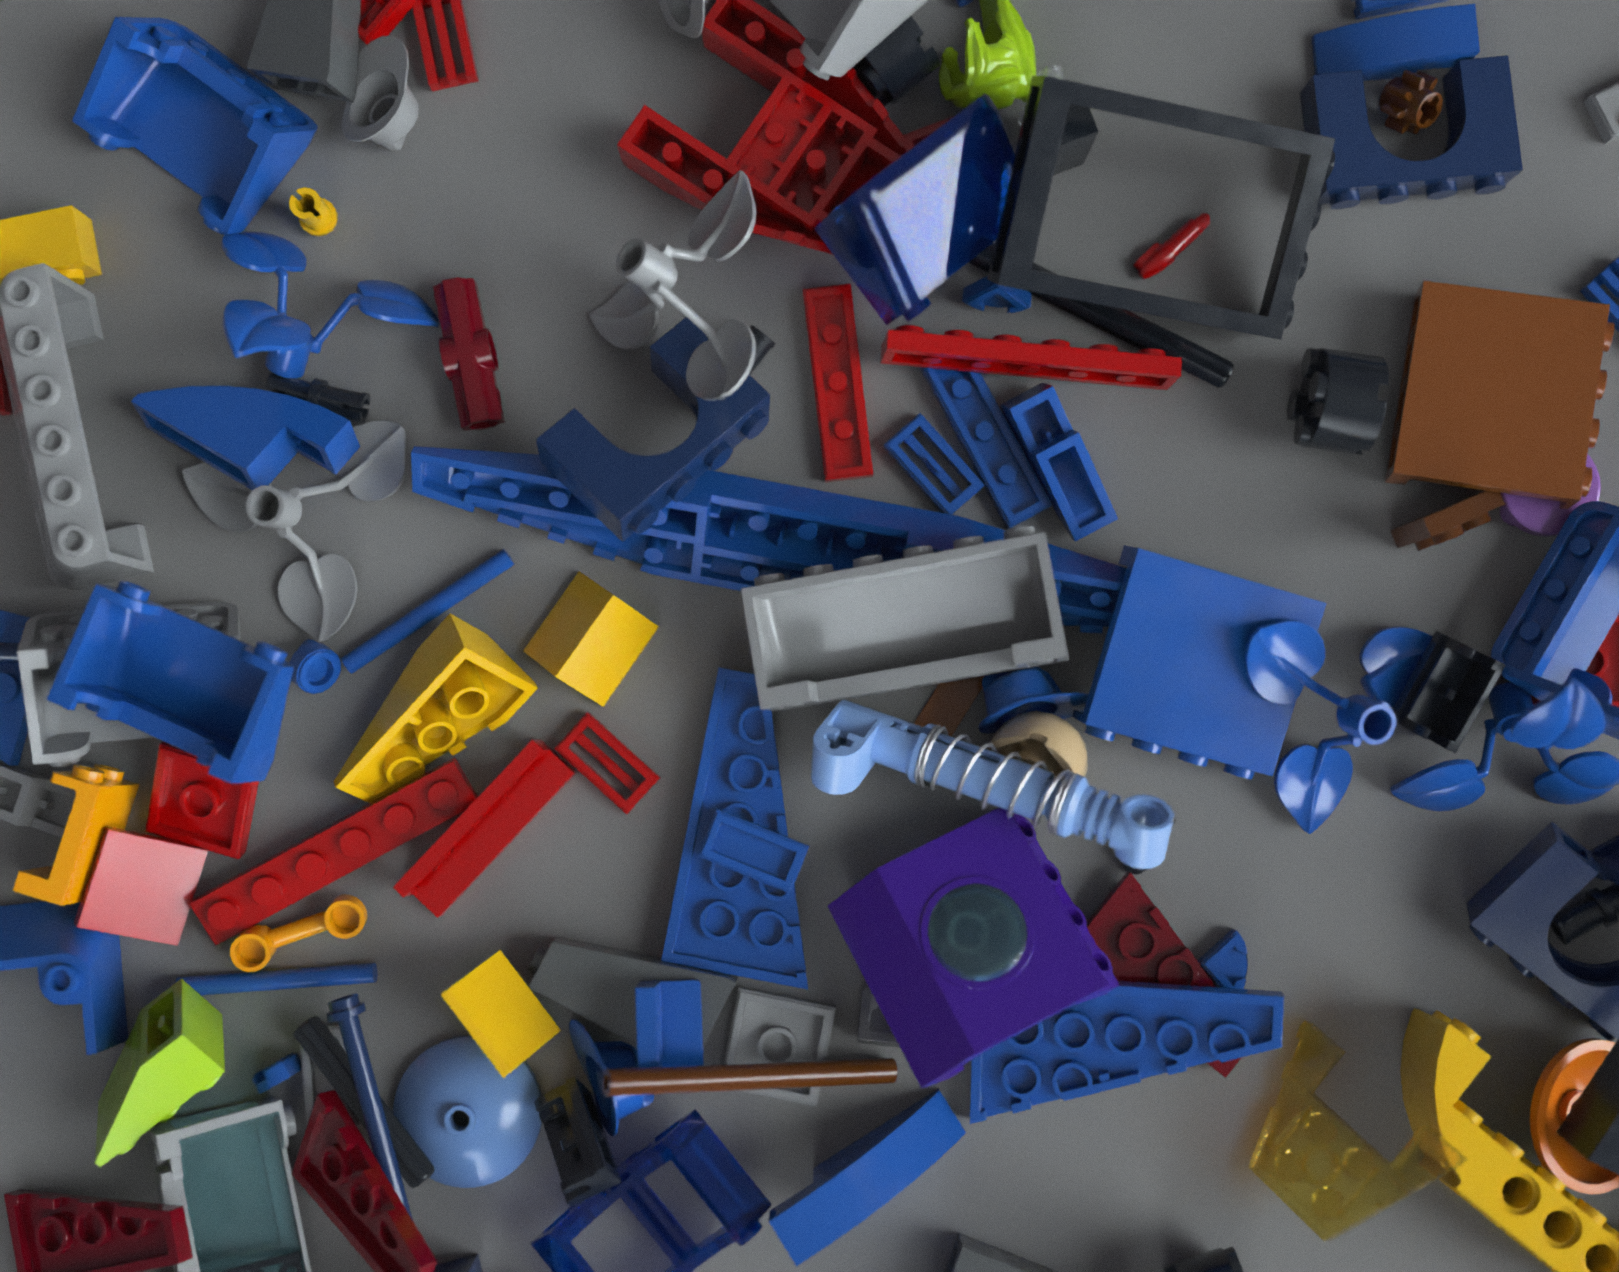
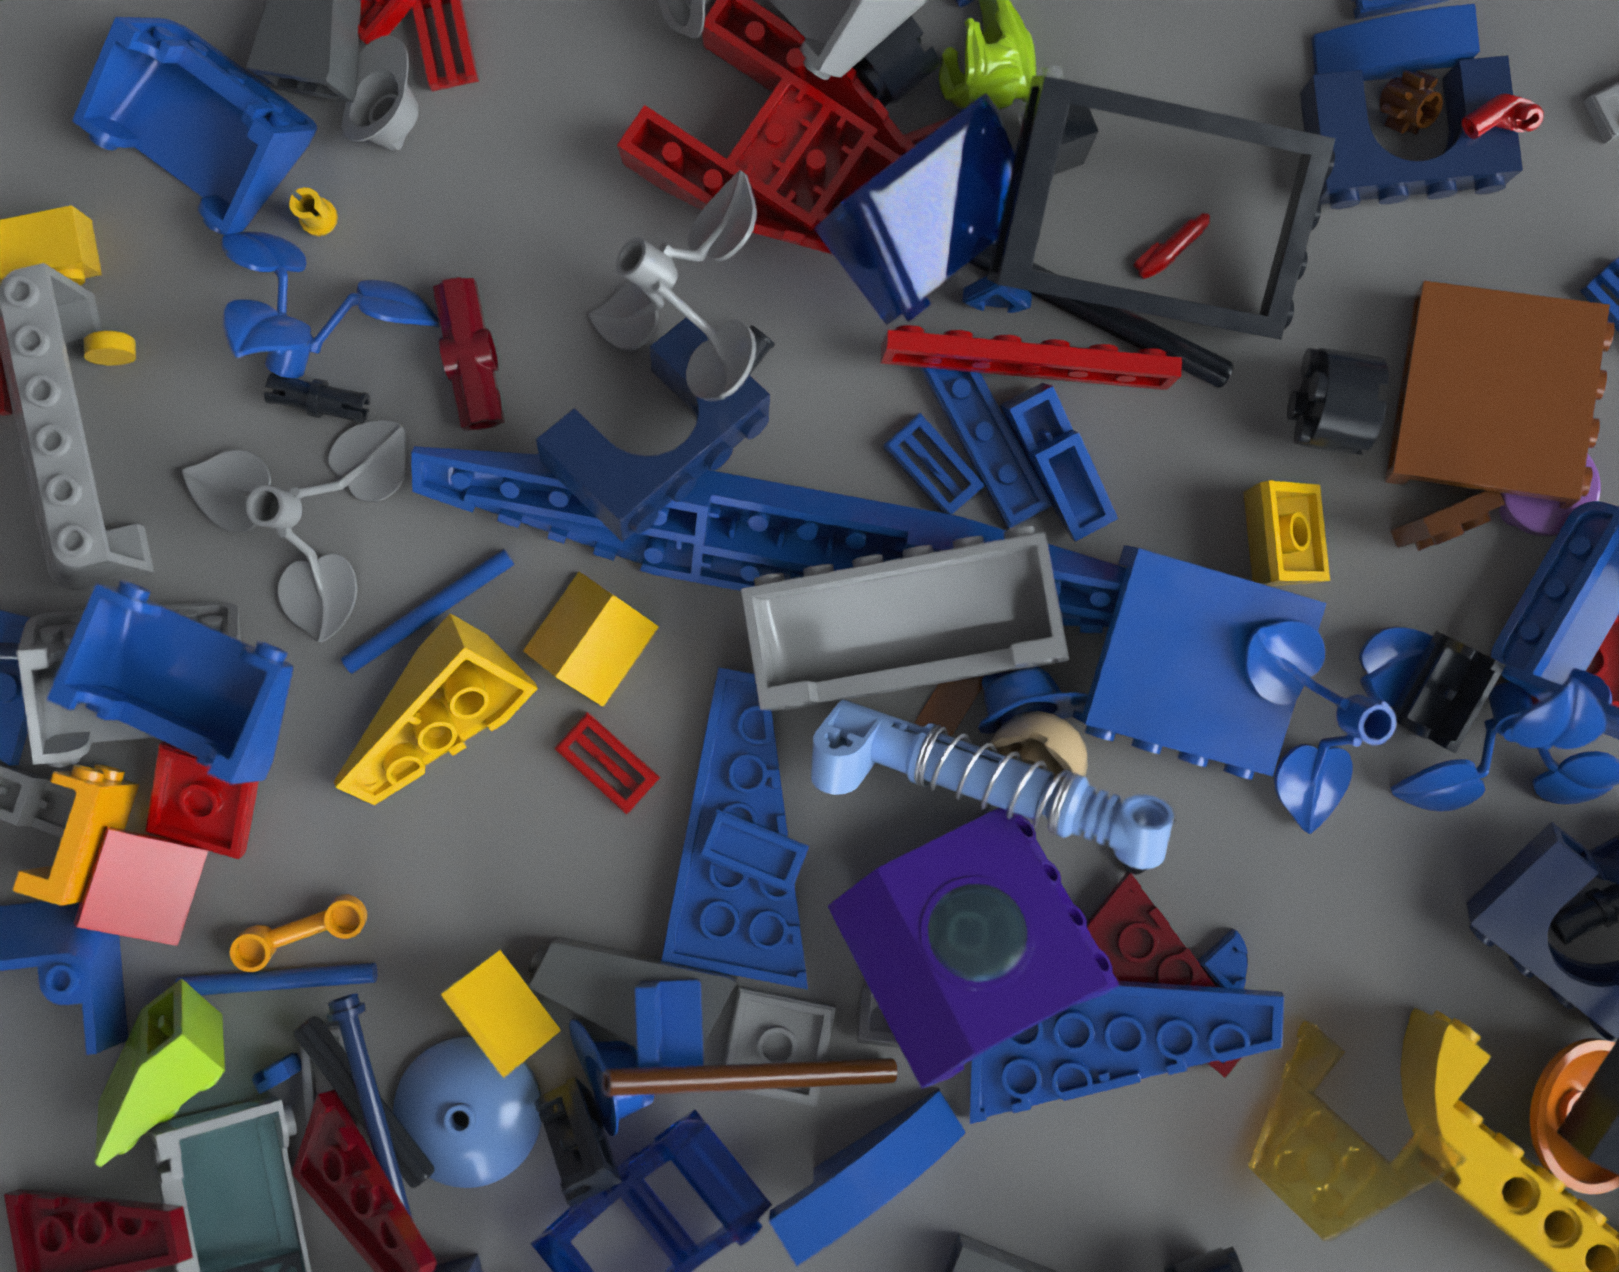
blue slope [131,386,361,491] -> none
red plate [189,757,478,946] -> none
blue tile [289,639,341,694] -> none
red fence [392,739,576,918] -> none
red tile [803,283,874,483] -> none
none -> yellow tile [83,331,136,366]
none -> yellow slope [1243,480,1330,587]
none -> red arm [1461,93,1544,139]

